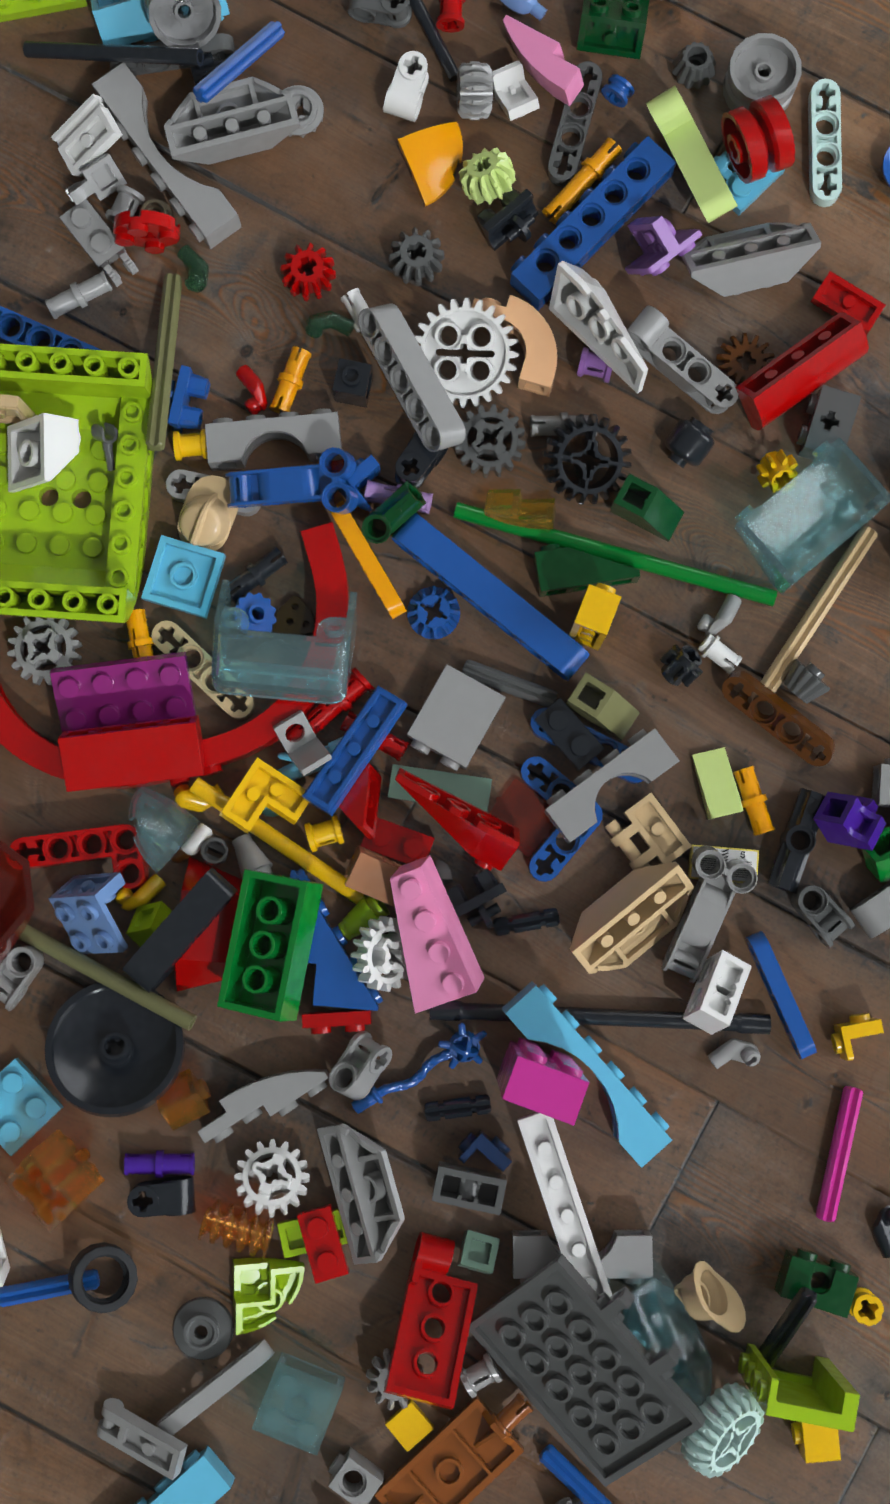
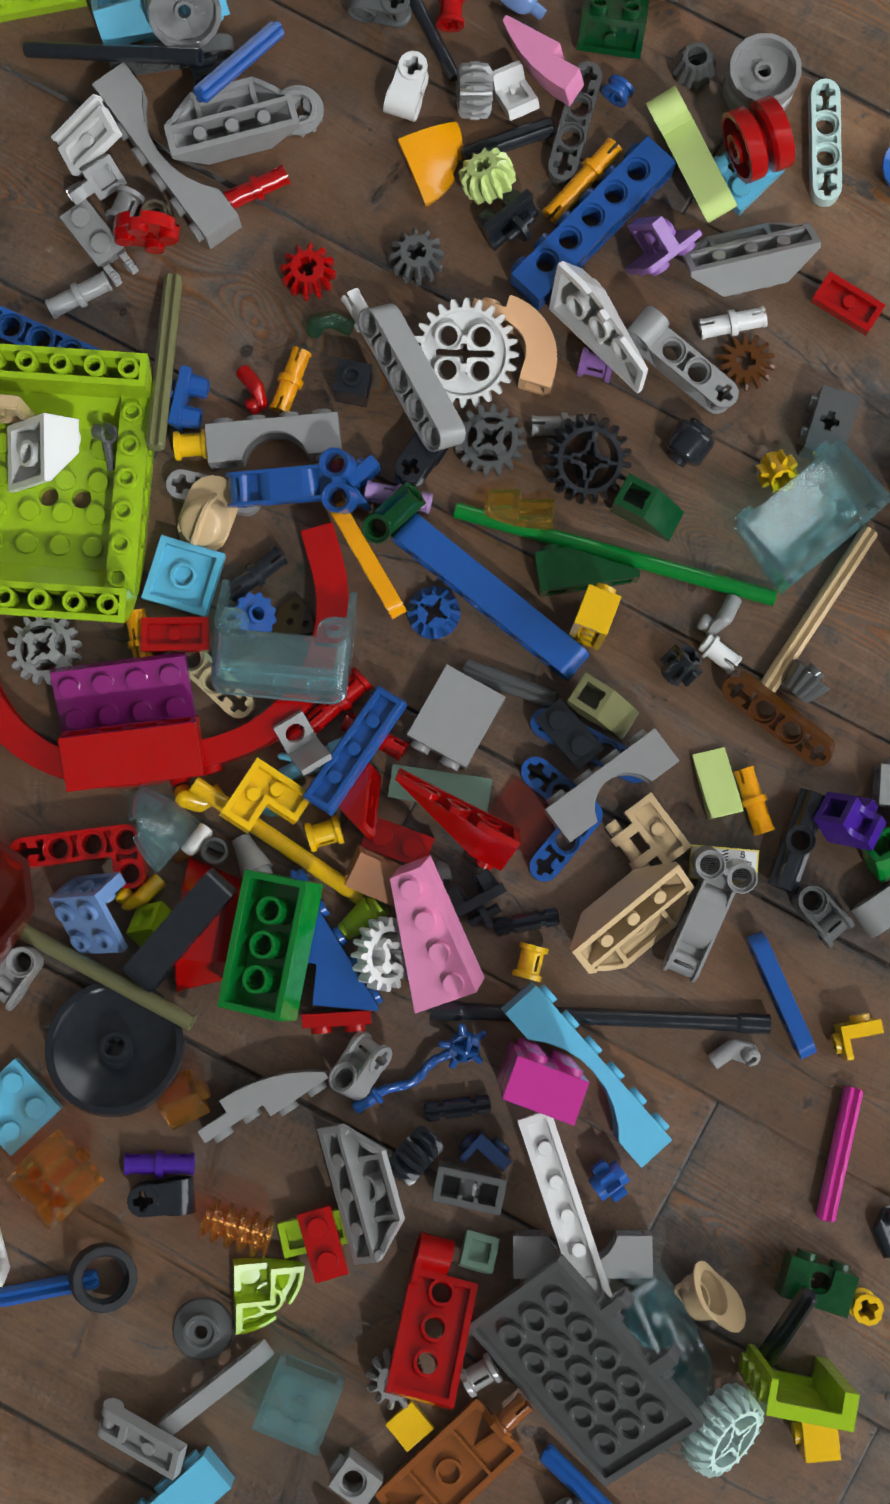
clear green arm [177,245,209,293] -> none
white gear [234,1139,310,1218] -> none
white brick [682,950,752,1035] -> none
red brick [735,311,869,430] -> none
none -> red plate [141,617,210,653]
none -> red pin [223,164,291,210]
none -> black gear [389,1126,444,1186]
none -> black axle [461,117,554,161]
none -> yellow bush [512,942,549,982]
none -> blue gear [588,1158,630,1203]
none -> white pin [698,306,768,340]

